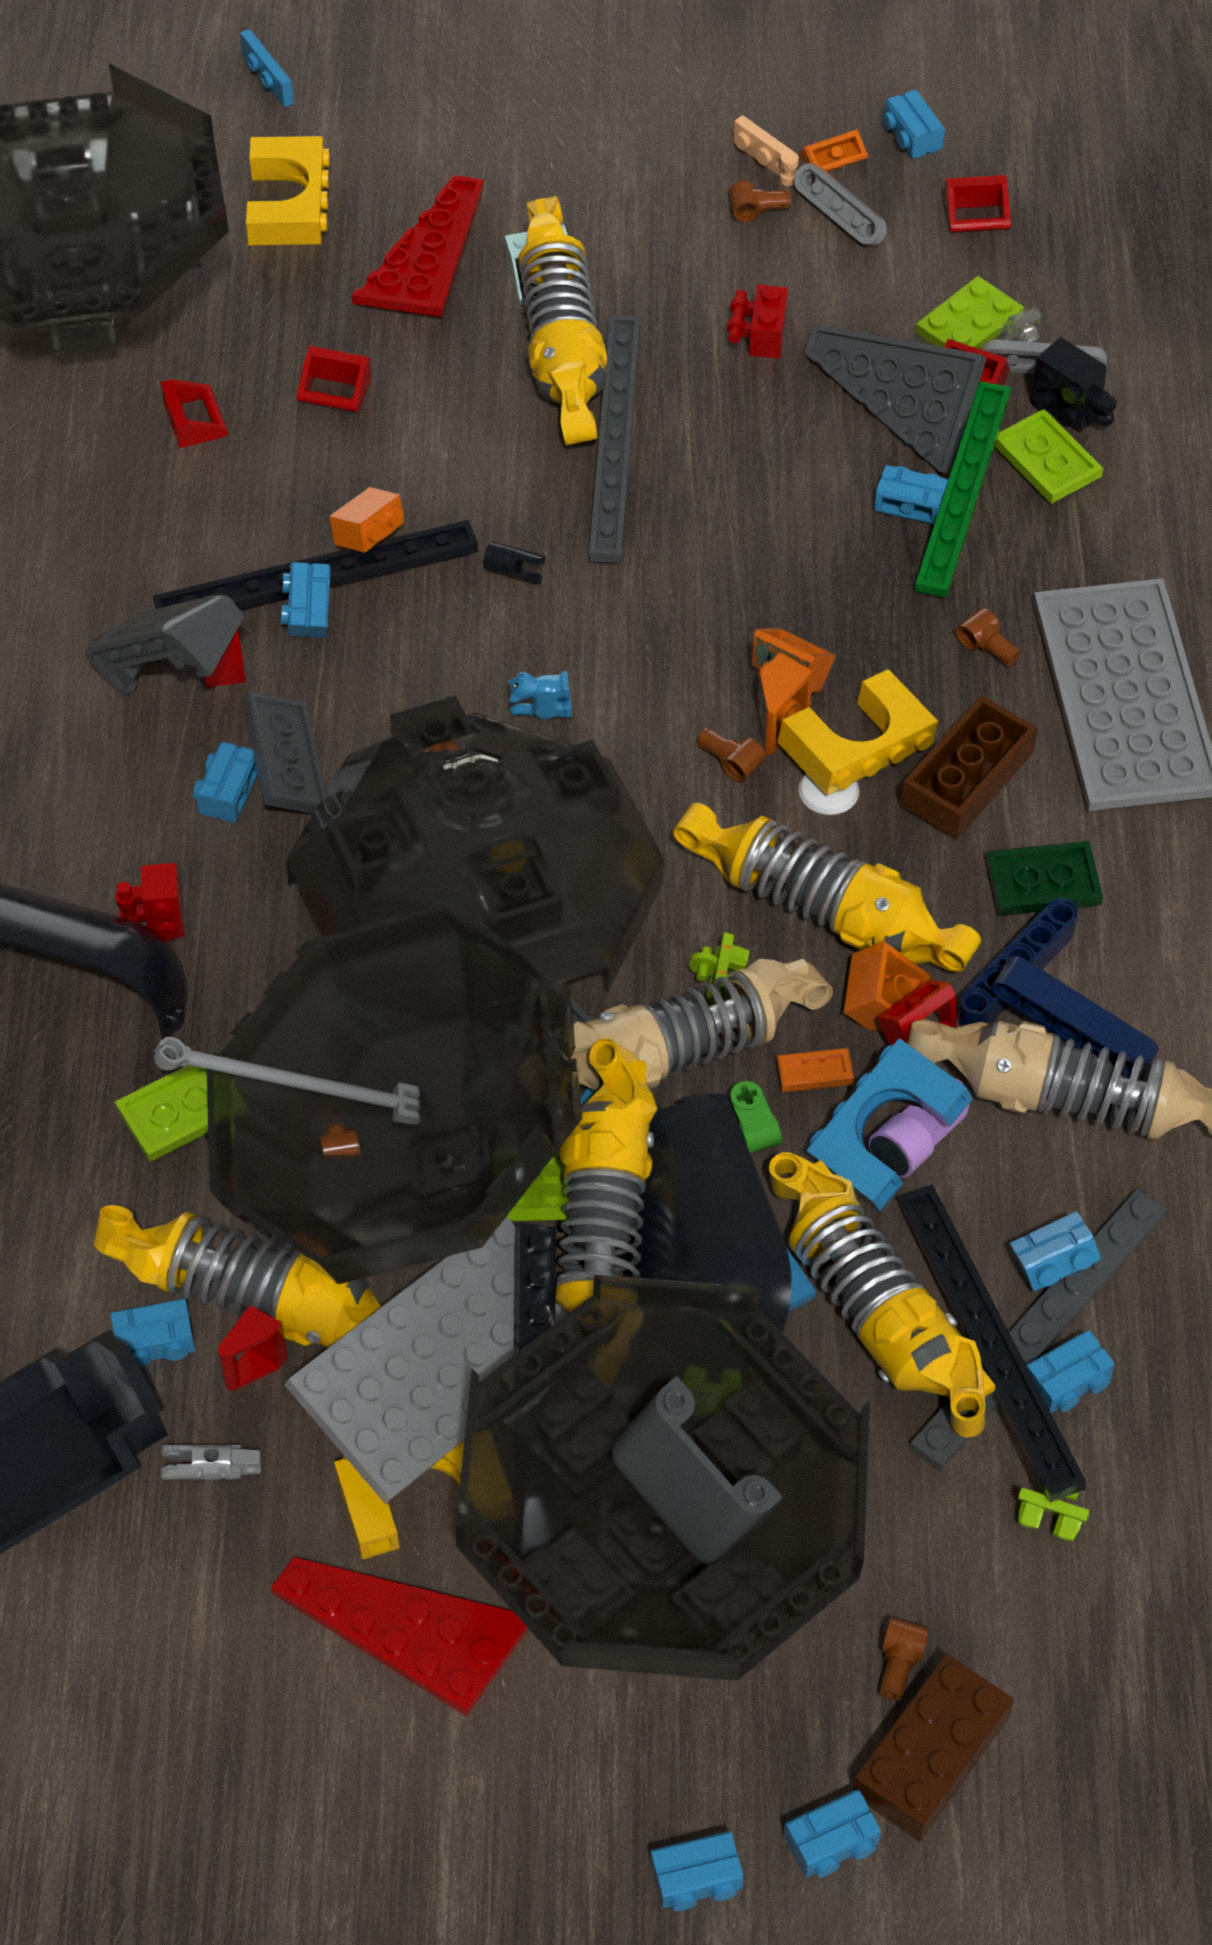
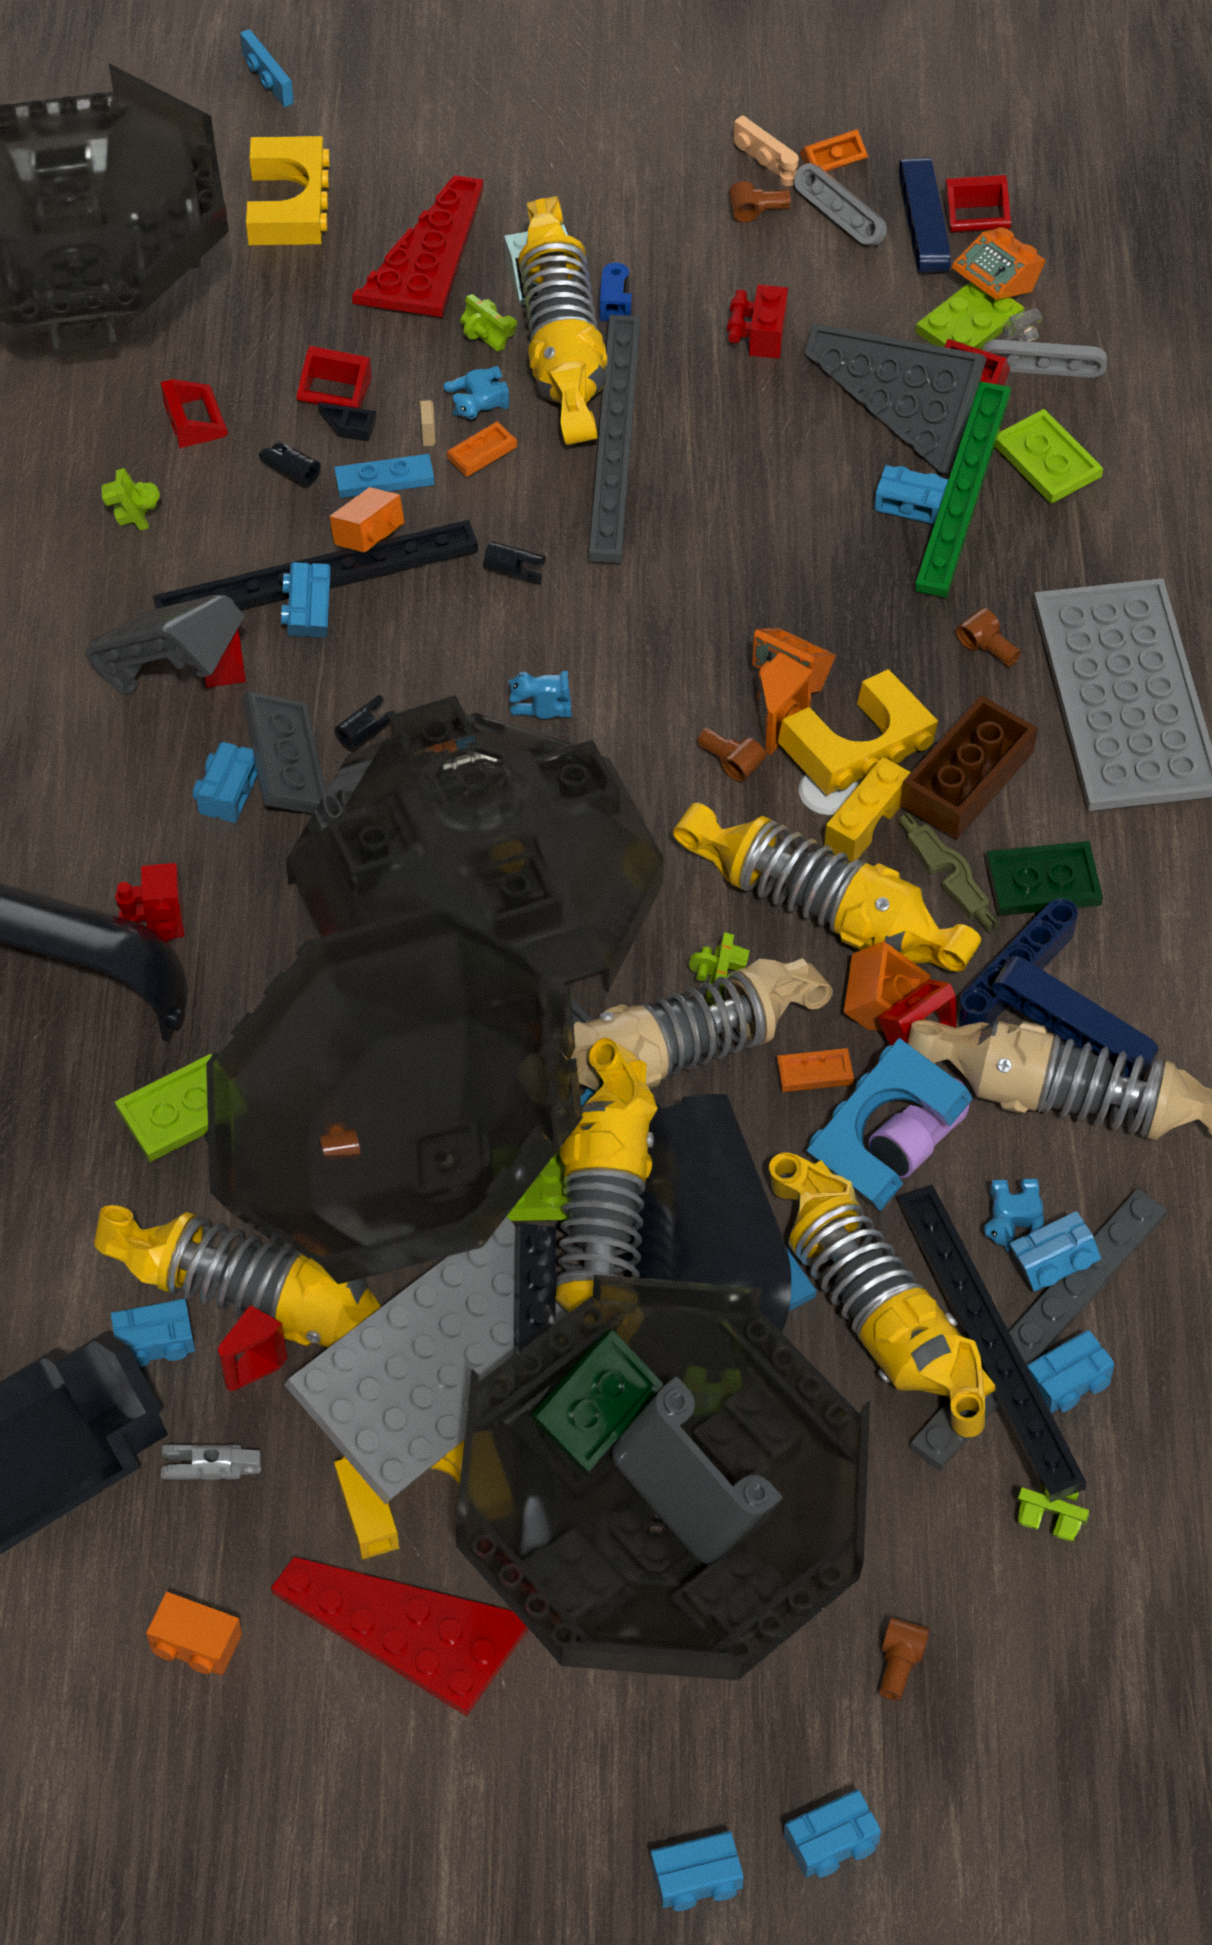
light grey hinge [153,1037,420,1125] -> none
bright green piece [730,1081,782,1154] -> none
reddish brown brick [853,1653,1014,1842] -> none
dark azure brick [882,89,945,159] -> none
black hinge [1030,337,1117,433] -> none
none -> lime hips [102,468,160,531]
none -> orange brick [146,1591,242,1676]
none -> black hinge [258,441,321,487]
none -> black tile [318,402,377,442]
none -> dark azure plate [334,454,435,498]
none -> black hinge [334,695,398,751]
none -> tan tile [420,400,436,446]
none -> dark azure animal [443,366,509,419]
none -> orange plate [447,421,517,477]
none -> lime hips [460,294,517,351]
none -> dark green plate [530,1329,664,1472]
none -> blue leg [600,262,632,322]
none -> yellow arch [824,757,911,863]
none -> olive piece [898,813,1000,932]
none -> dark blue beam [899,157,951,273]
none -> orange slope [951,228,1046,300]
none -> dark azure animal [984,1178,1044,1252]

